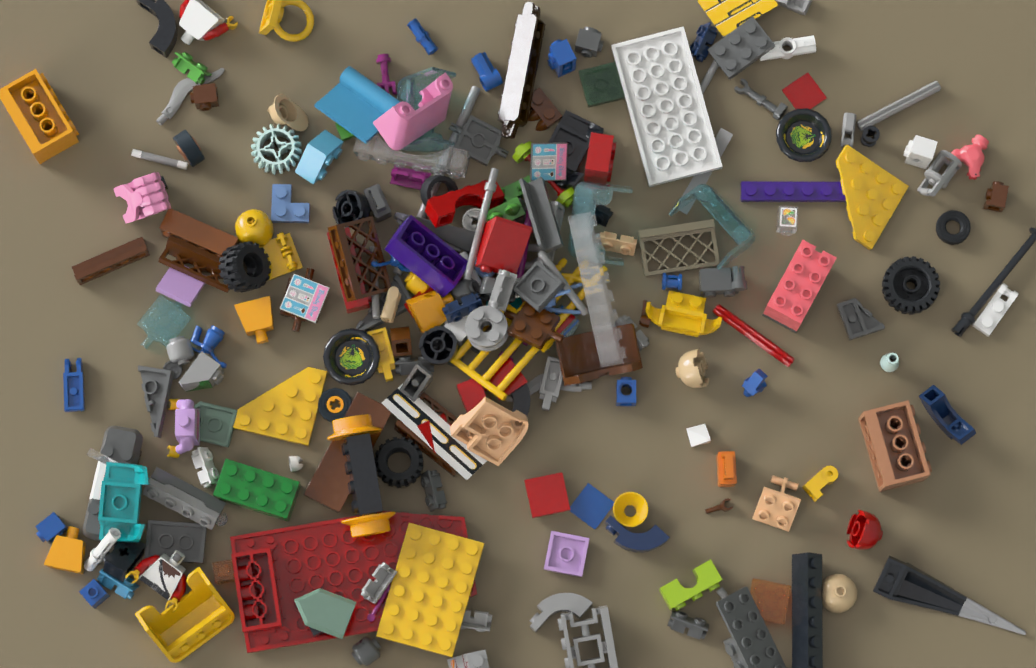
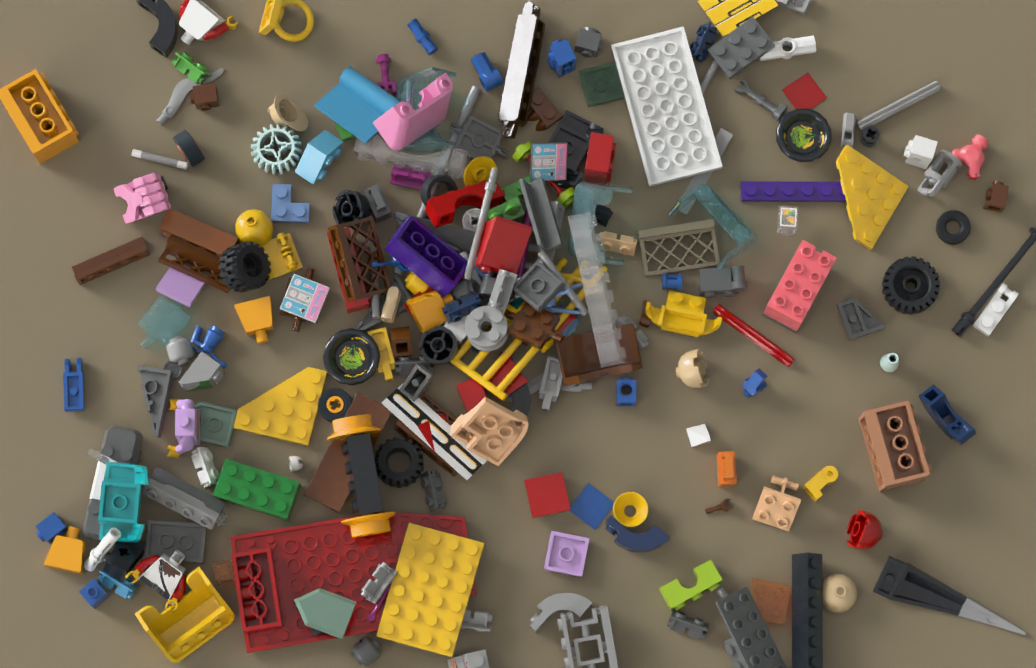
none -> yellow dish [463,156,497,186]

